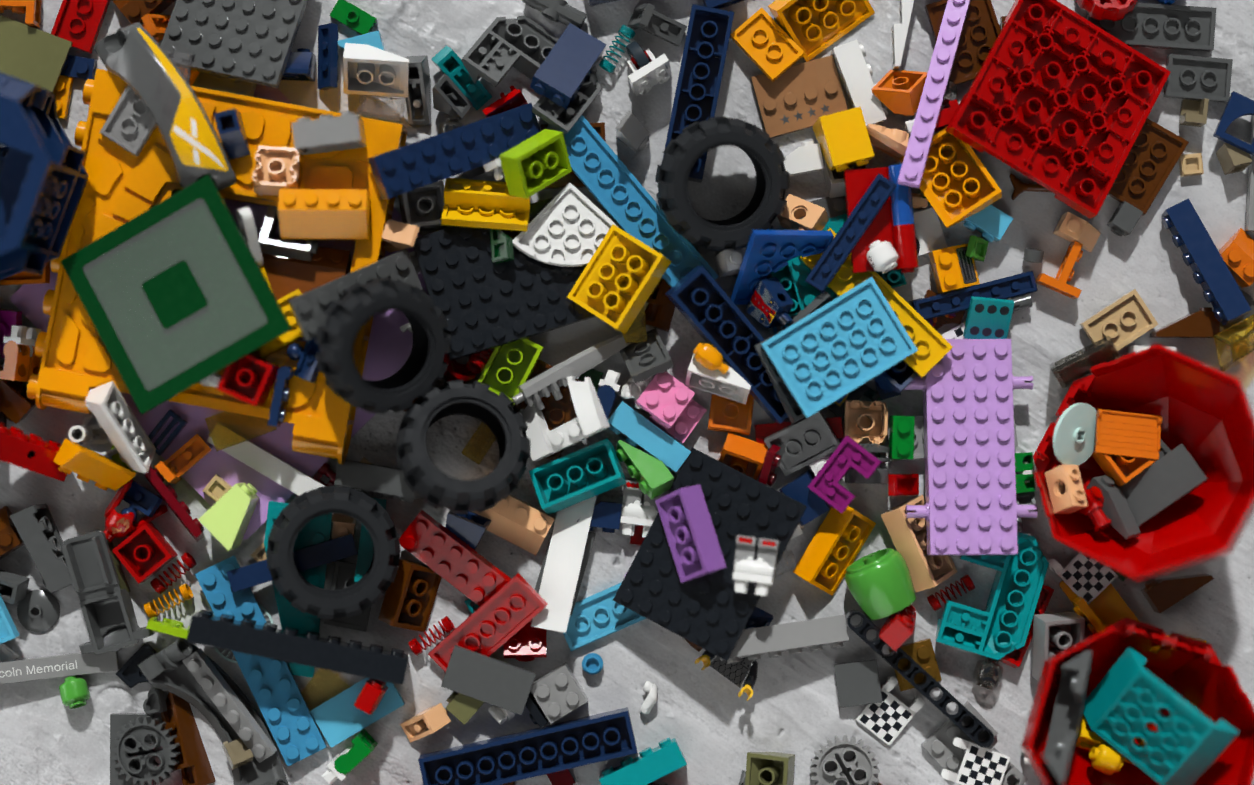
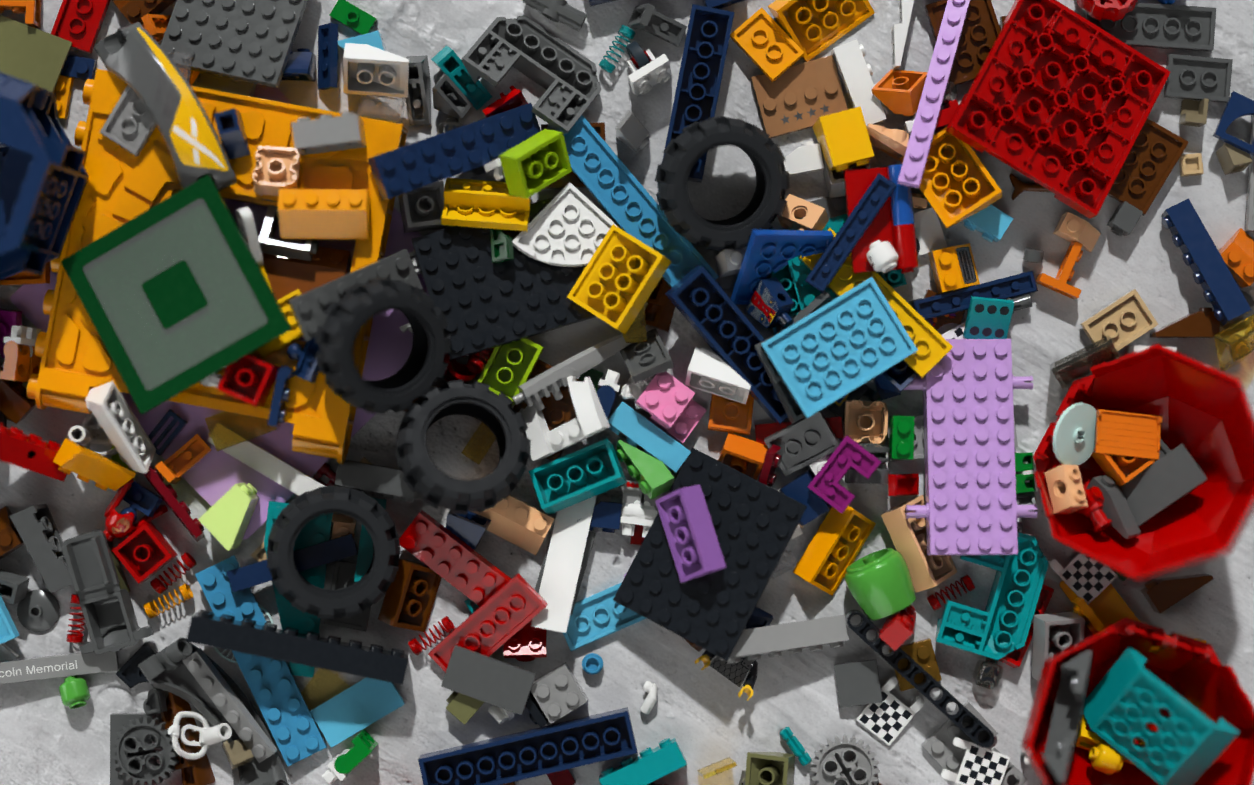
lime tile [146,617,189,639] -> none
tan tile [202,474,232,502] -> none
red brick [354,678,388,715] -> none
light nougat slope [382,220,420,253] -> none
light nougat slope [400,703,451,743] -> none
dark blue brick [530,23,607,109] -> none
light orange plant [692,342,730,374] -> none
hips [732,535,780,597] -> none
bright green tile [965,236,989,262] -> none
none -> red piece [66,594,85,643]
none -> white piece [168,711,232,760]
none -> clear yellow piece [697,757,737,779]
none -> teal axle [780,727,812,766]

